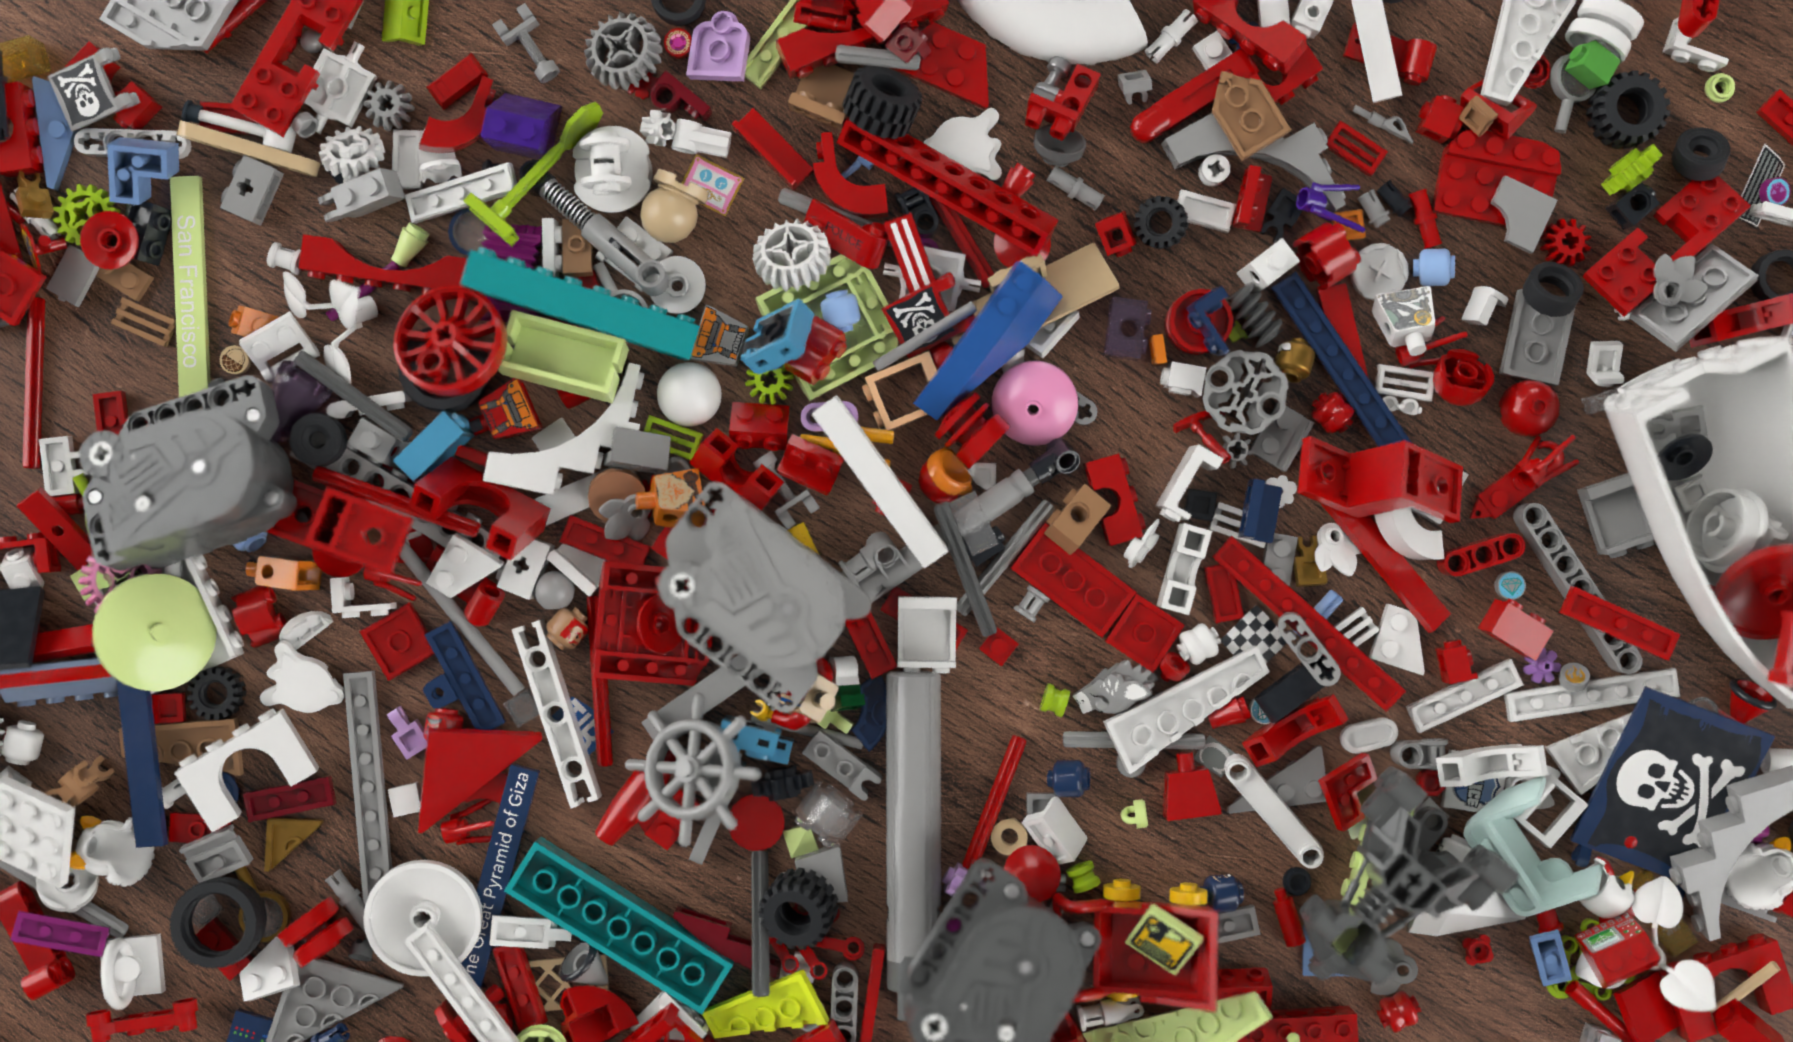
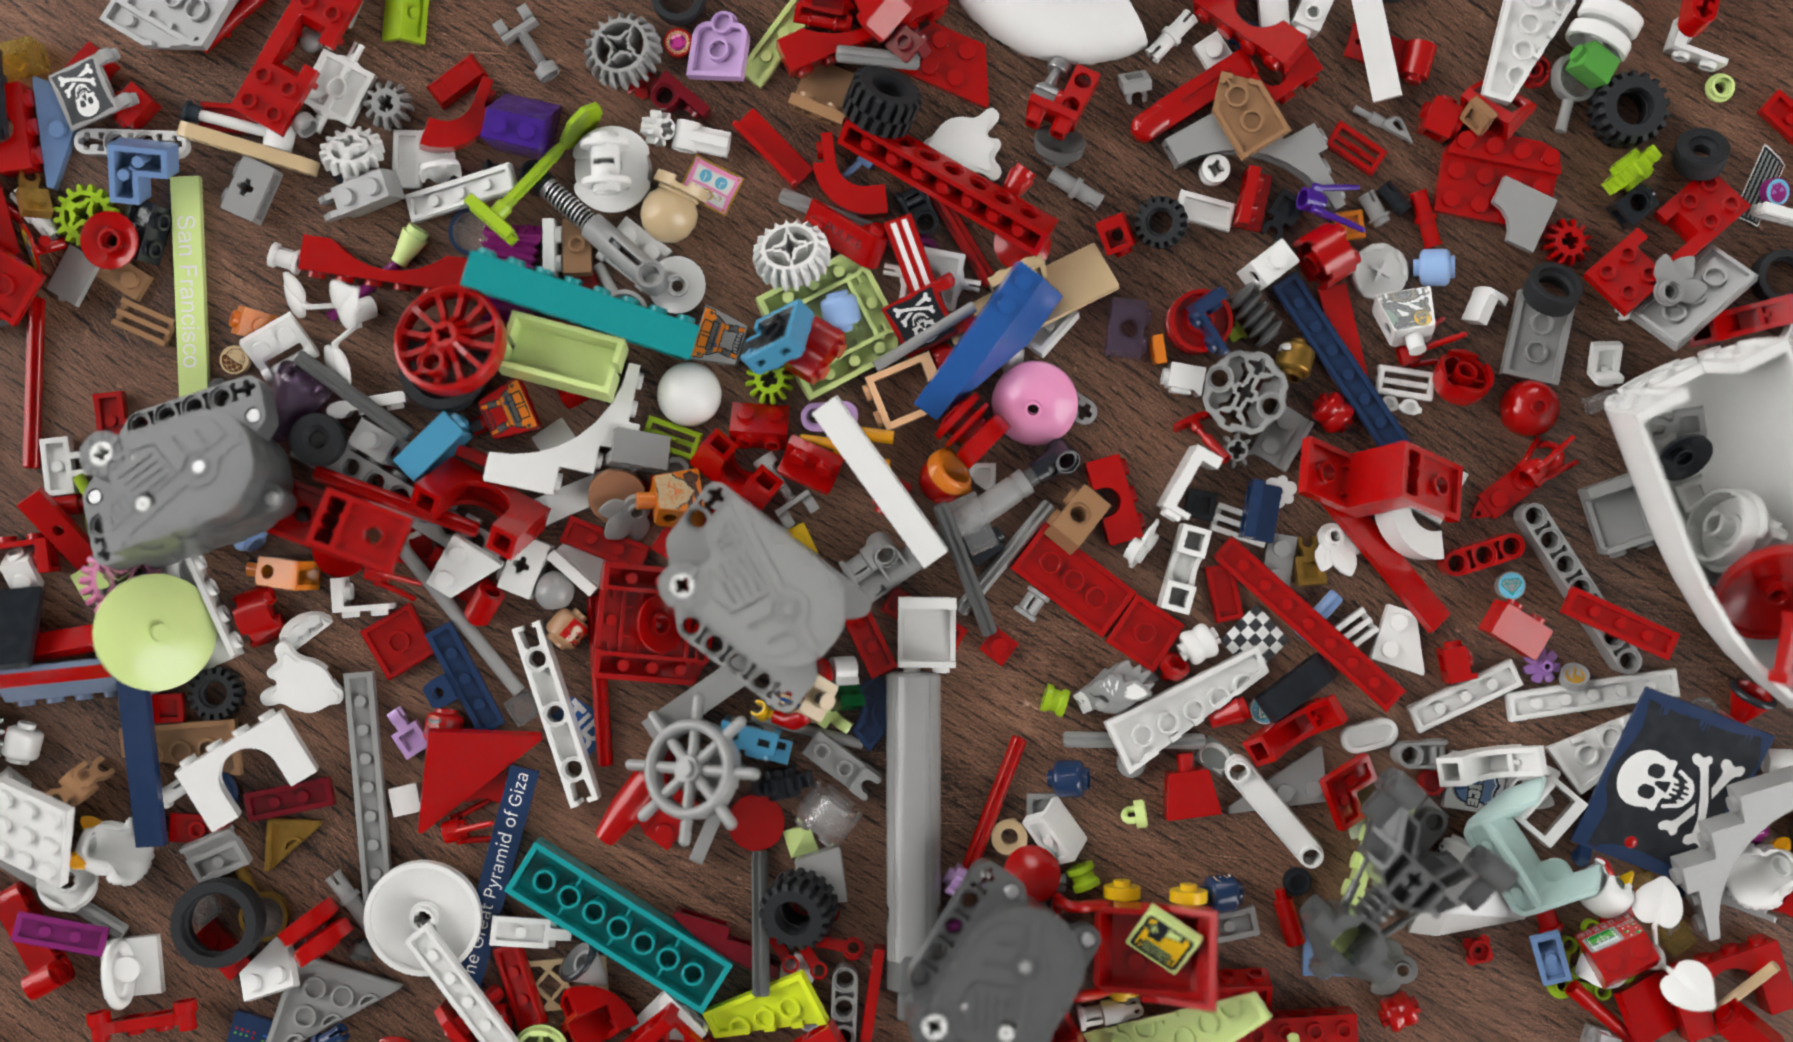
light grey beam [1278,612,1341,686] -> none

